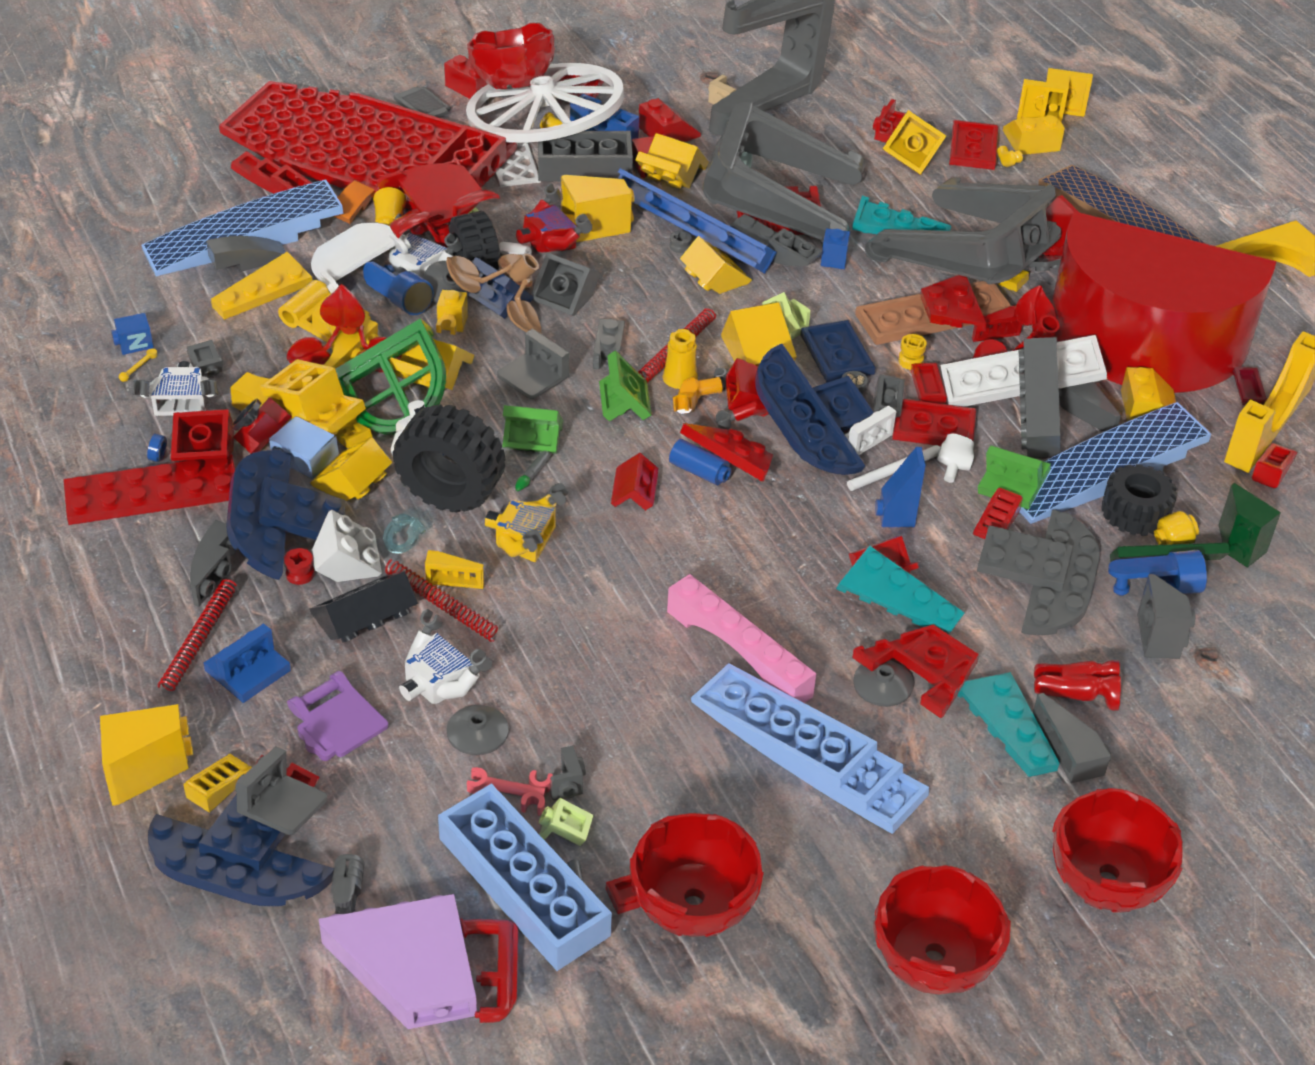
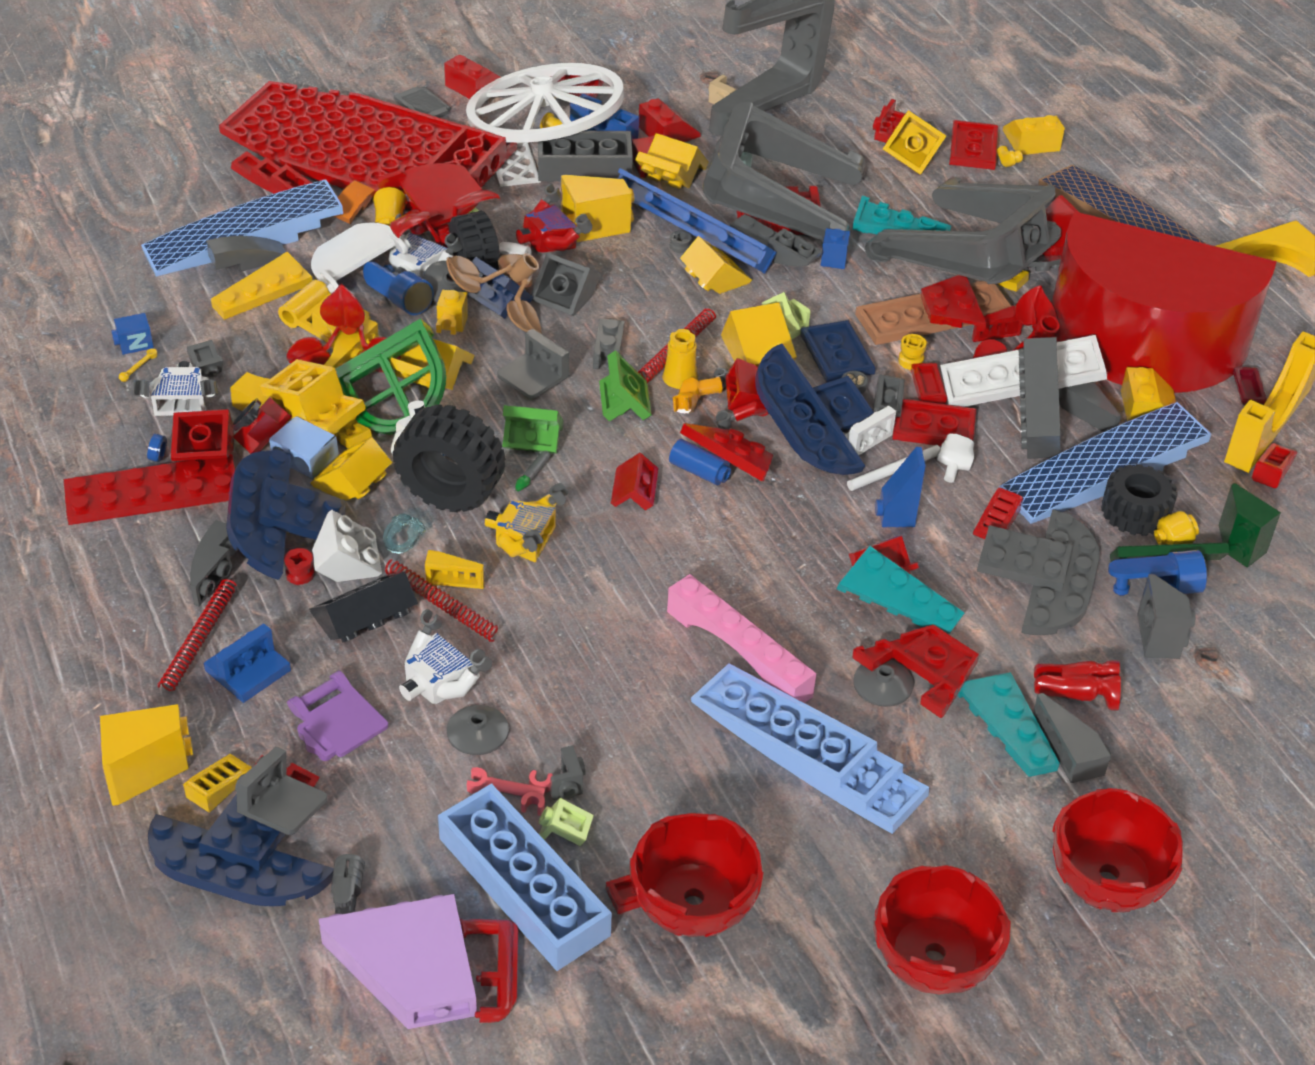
red piece [467,23,555,89] -> none
bright green bracket [978,445,1051,509] -> none
yellow bracket [1016,68,1093,123] -> none

